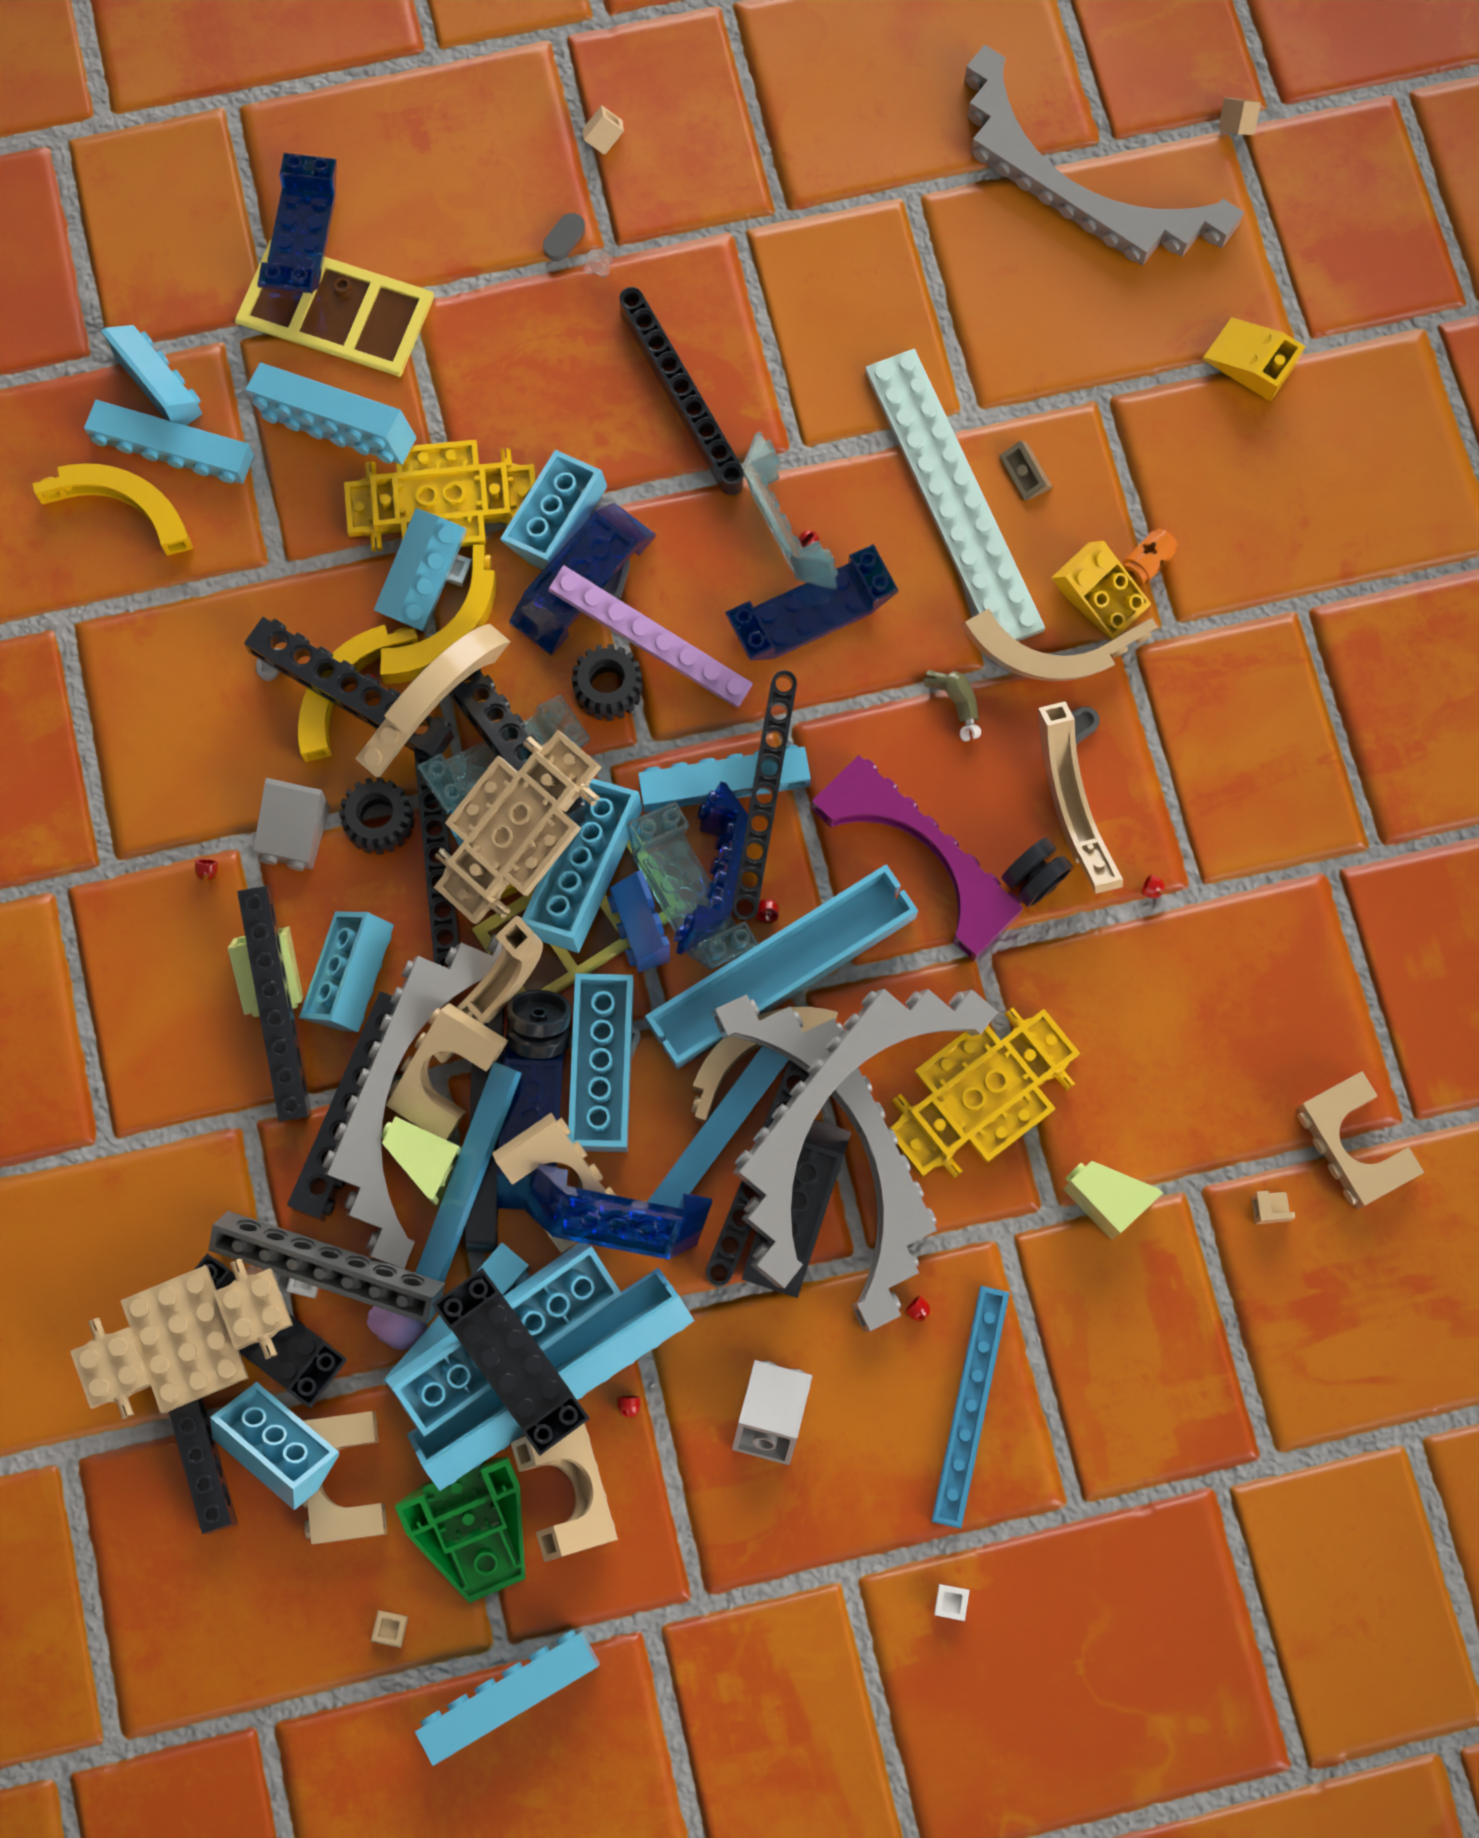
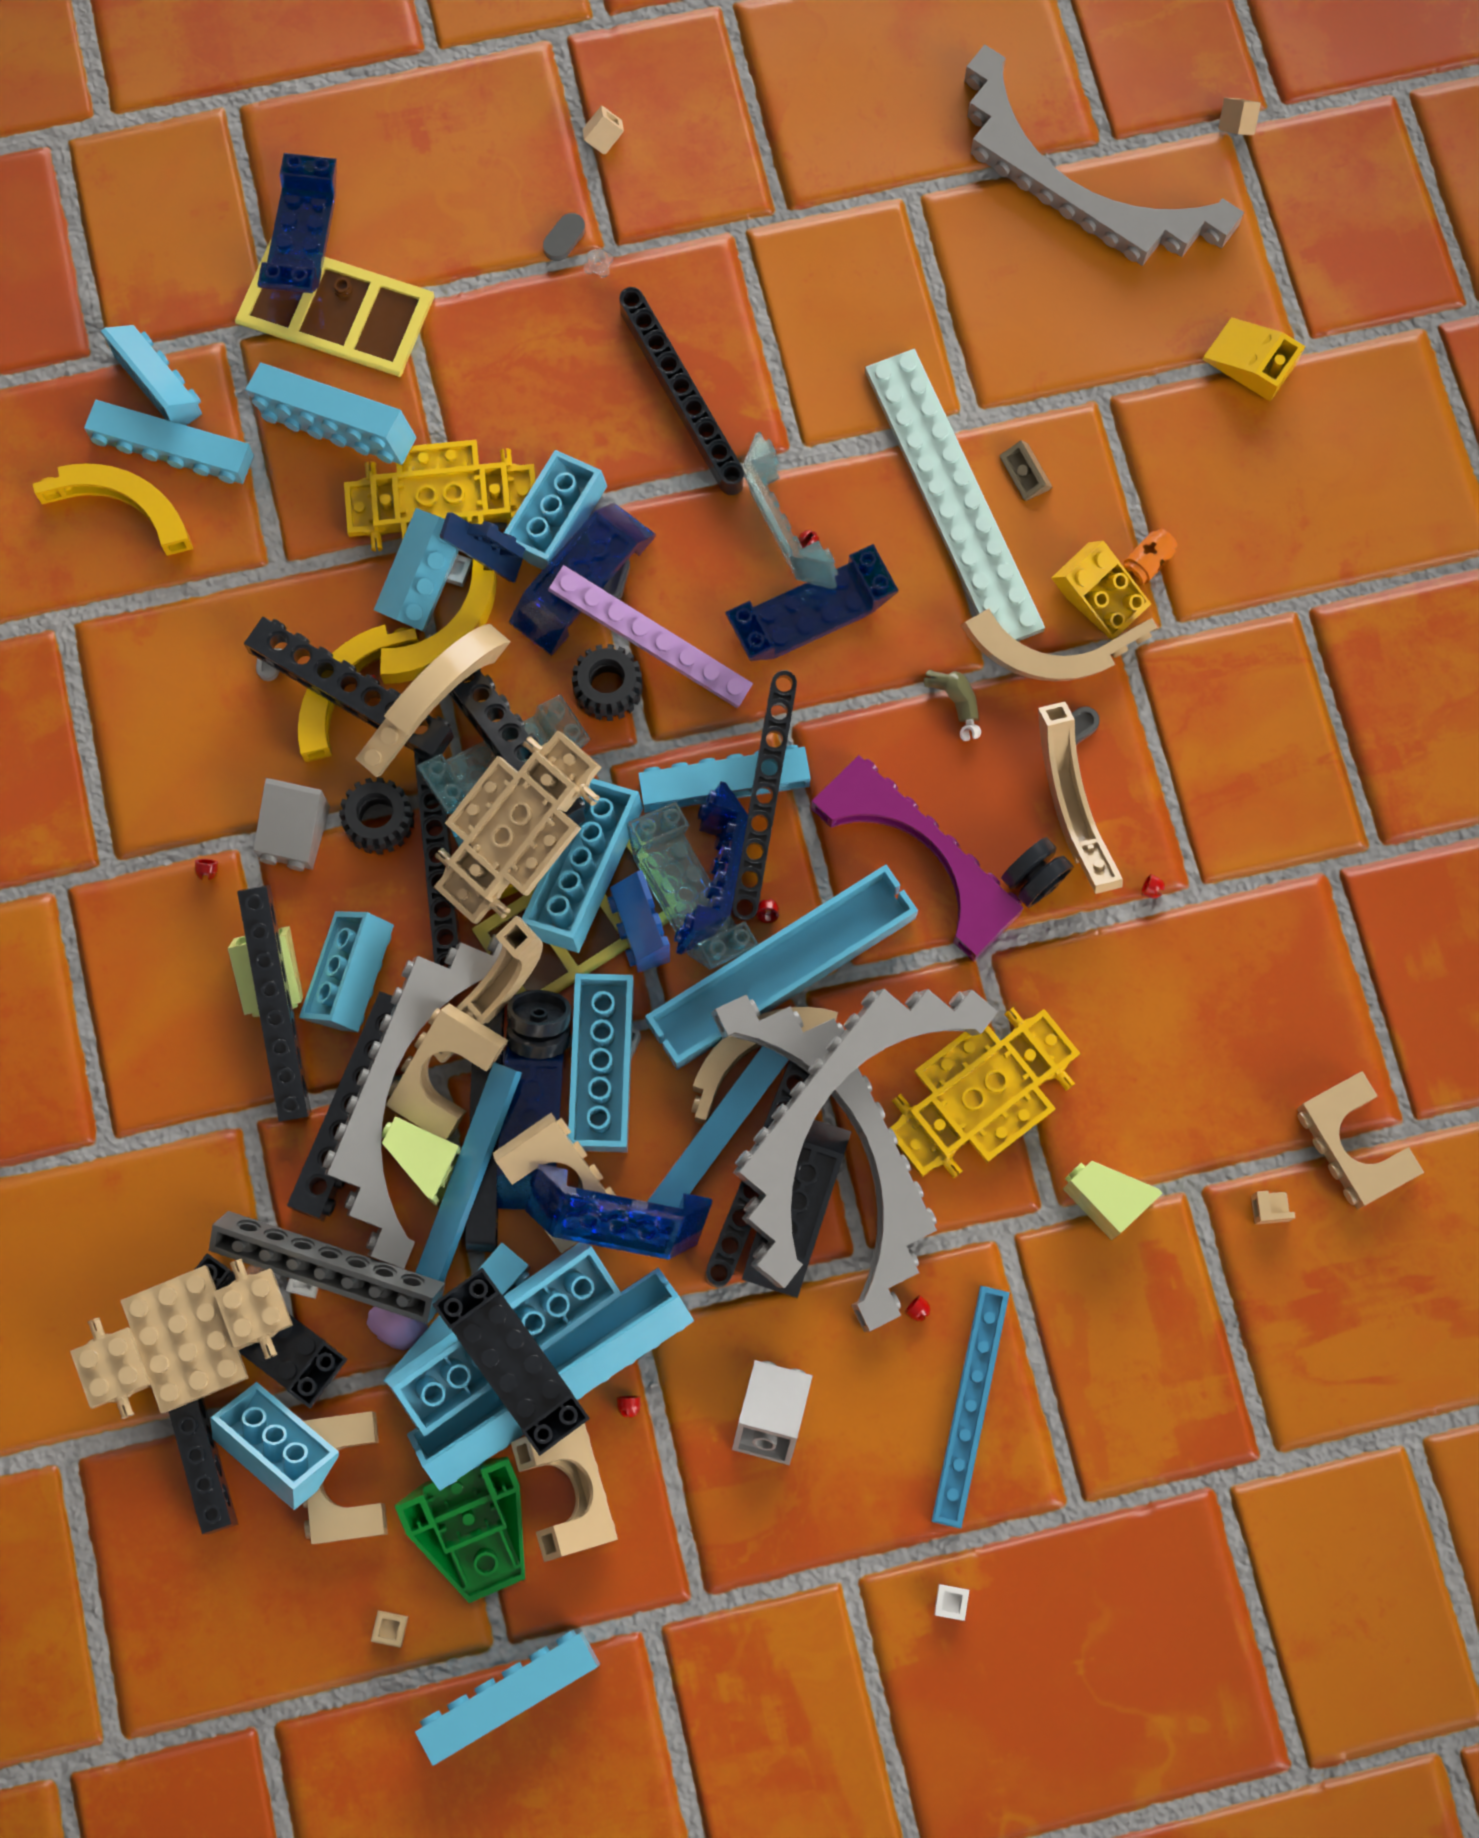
none -> dark blue bracket [440,512,526,582]

